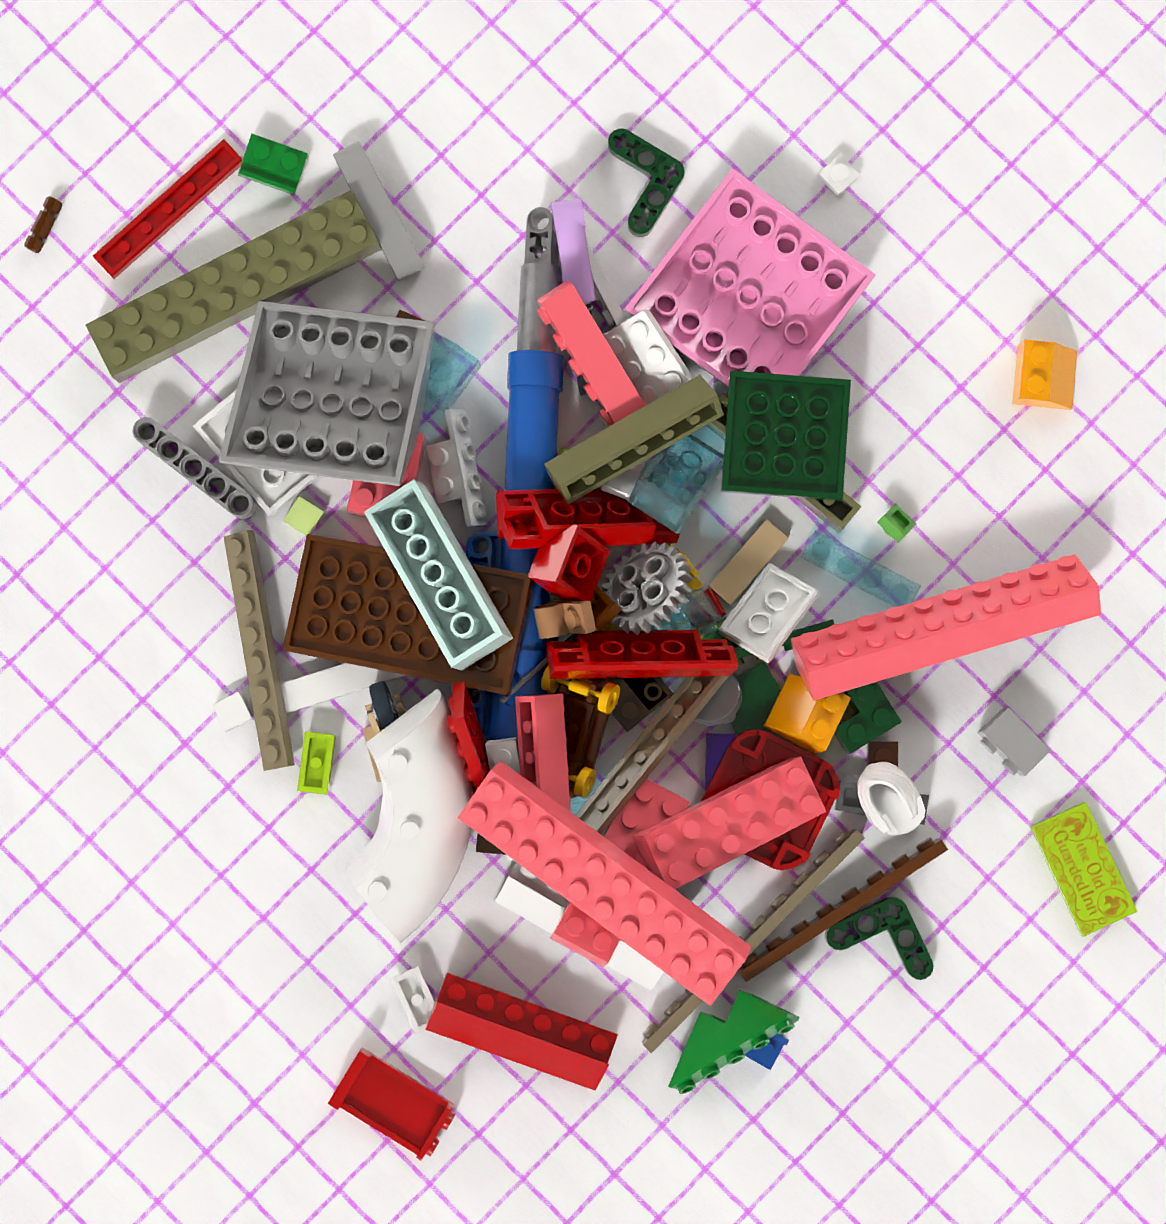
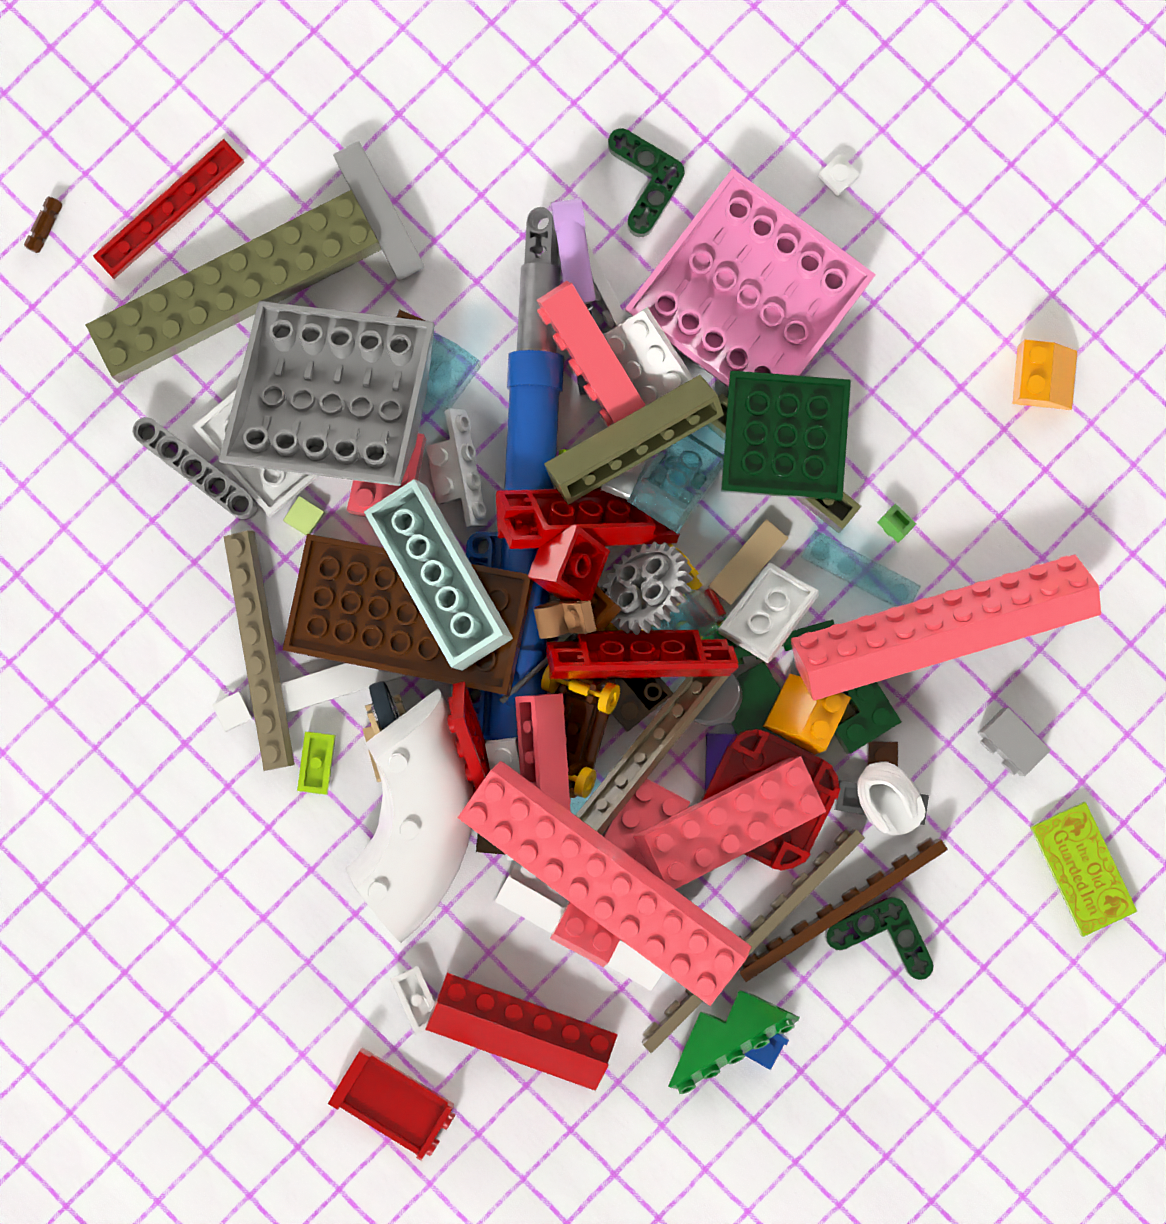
green plate [238,133,308,195] -> none

